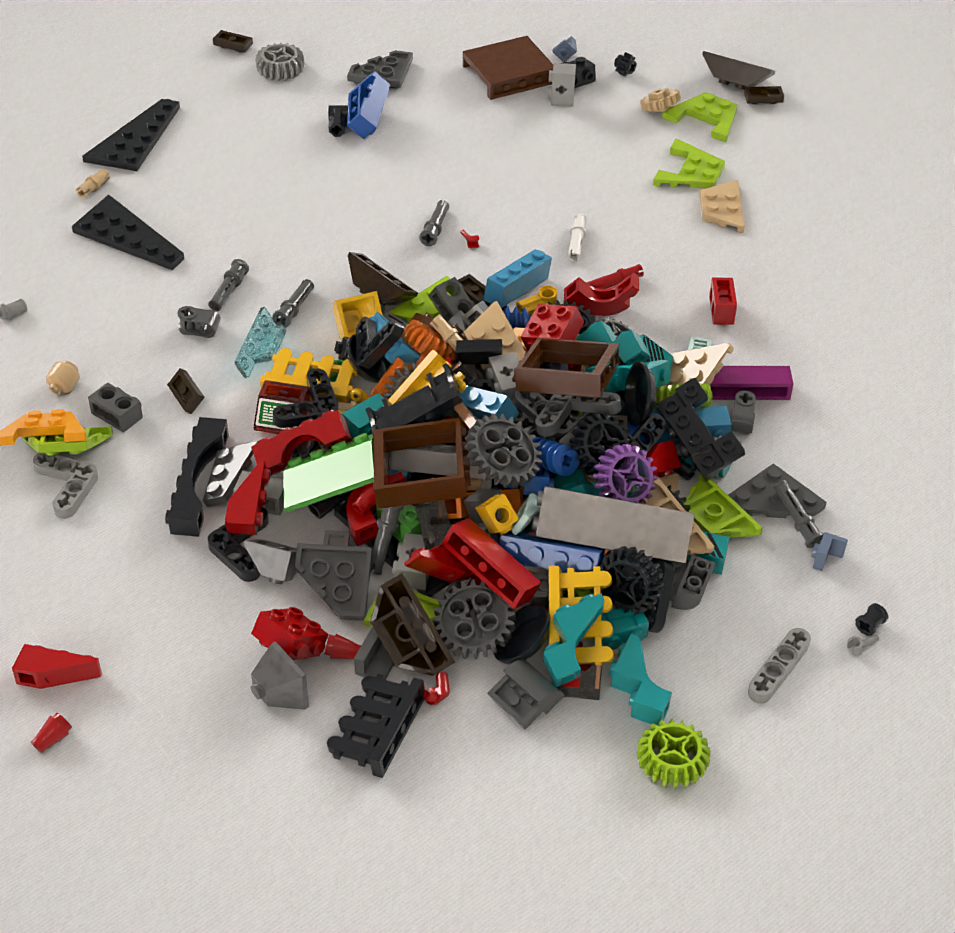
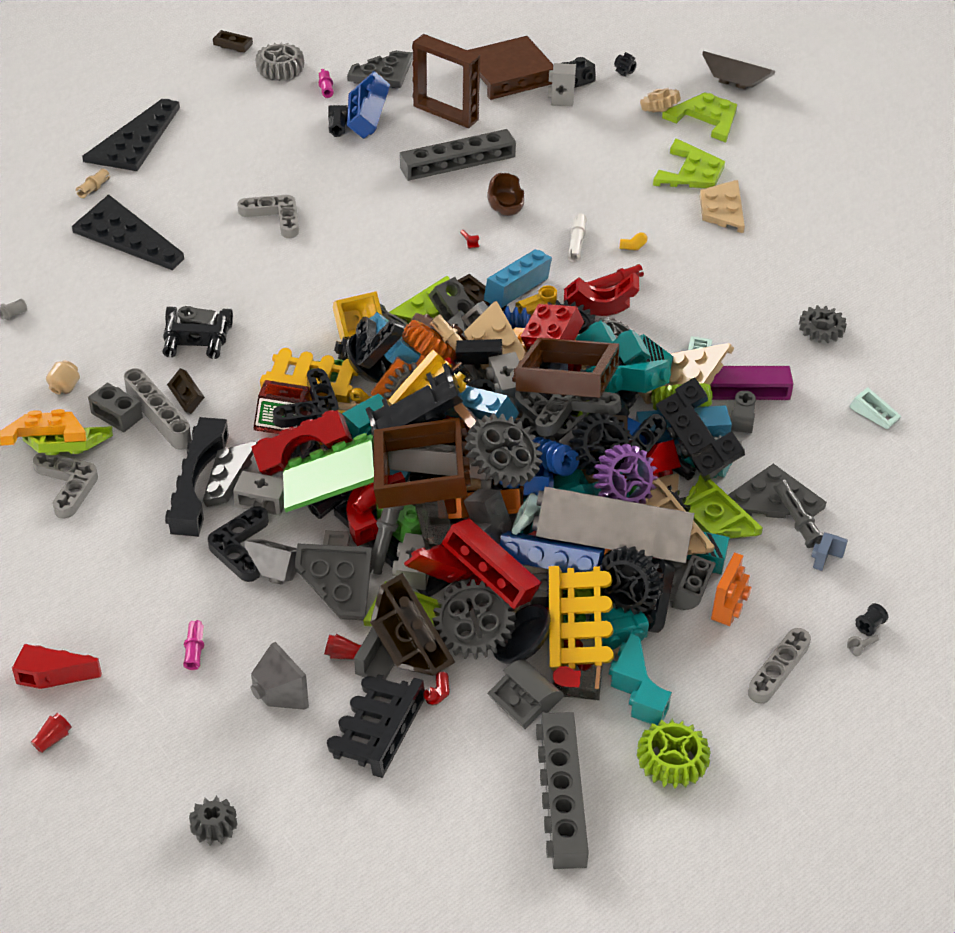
dark grey pin [208,259,249,311] -> none
red slope [225,459,271,535] -> none
clear light blue bracket [234,307,287,378] -> none
red brick [251,607,329,660] -> none
dark grey pin [272,279,314,328] -> none
dark brown wedge [347,252,418,306] -> none
dark grey pin [419,200,450,246] -> none
yellow brick [475,494,519,535] -> none
teal arch [543,593,604,687] -> none
sand blue bracket [552,36,577,62] -> none
black piece [624,362,656,426] -> none
red brick [709,277,737,325] -> none
dark brown plate [744,86,784,104] -> none
none -> light grey beam [124,368,192,449]
none -> black connector [162,306,233,359]
none -> dark pink axle [183,620,204,670]
none -> dark grey gear [189,795,238,846]
none -> light grey beam [237,195,299,238]
none -> dark pink axle [318,69,334,98]
none -> dark grey brick [400,129,516,181]
none -> reddish brown window [412,34,480,129]
none -> reddish brown piece [487,173,524,216]
none -> dark grey brick [536,712,589,869]
none -> yellow arm [619,232,648,250]
none -> orange plate [711,552,752,626]
none -> dark grey gear [799,305,847,343]
none -> light aqua slope [849,387,902,430]

